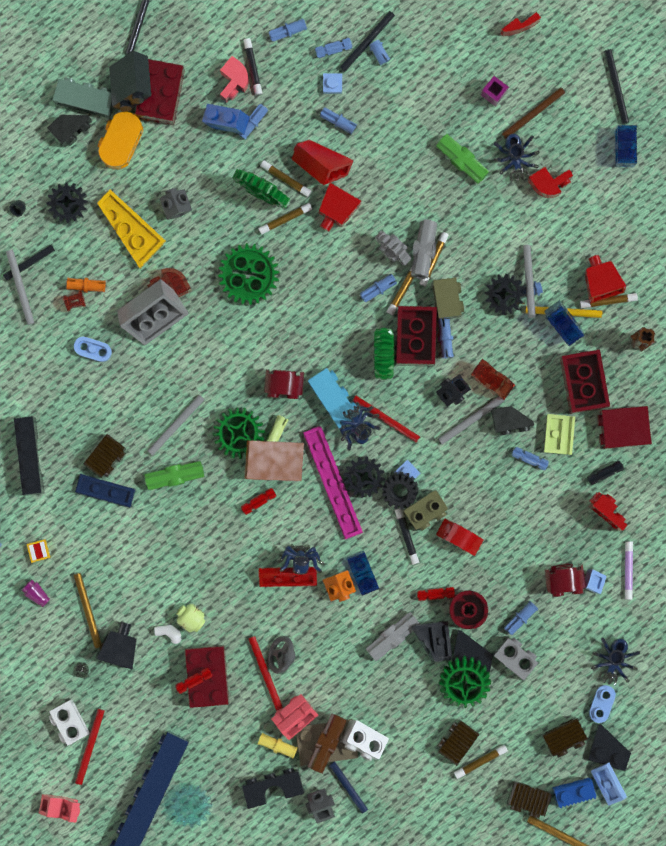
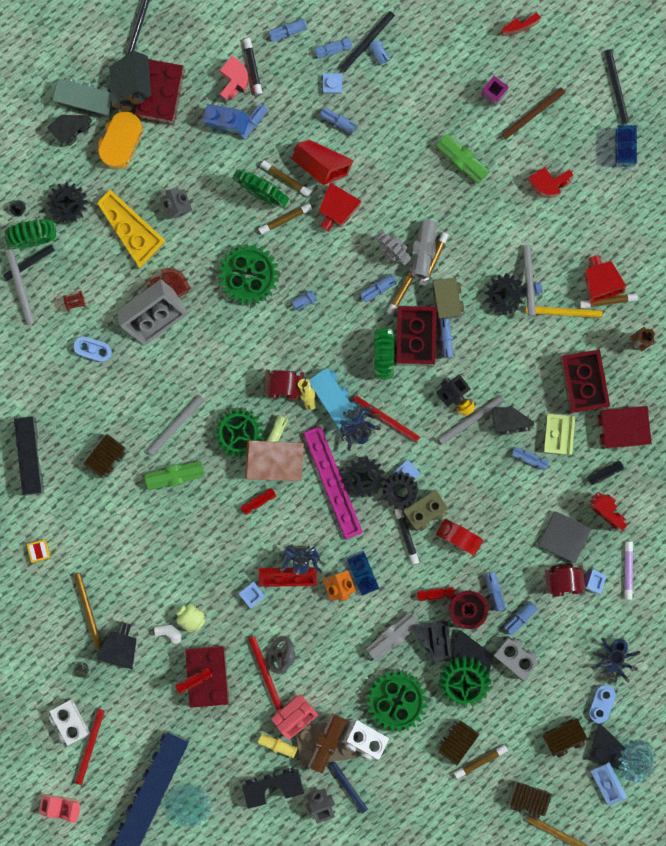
magenta cone [21,579,50,607] -> none
orange pin [67,277,106,293] -> none
dark blue tile [75,474,136,508] -> none
clear red brick [471,359,515,400] -> none
animal [493,134,540,181] -> none
clear blue brick [544,300,584,346] -> none
blue brick [552,778,597,808] -> none
none -> green gear [4,219,57,249]
none -> light blue plate [239,582,266,609]
none -> medium blue pin [292,290,317,311]
none -> light yellow pin [298,379,317,410]
none -> green gear [366,669,429,733]
none -> yellow plate [456,398,475,416]
none -> medium blue axle [484,572,506,612]
none -> dark grey slope [538,511,592,563]
none -> clear light blue gear [619,739,656,783]

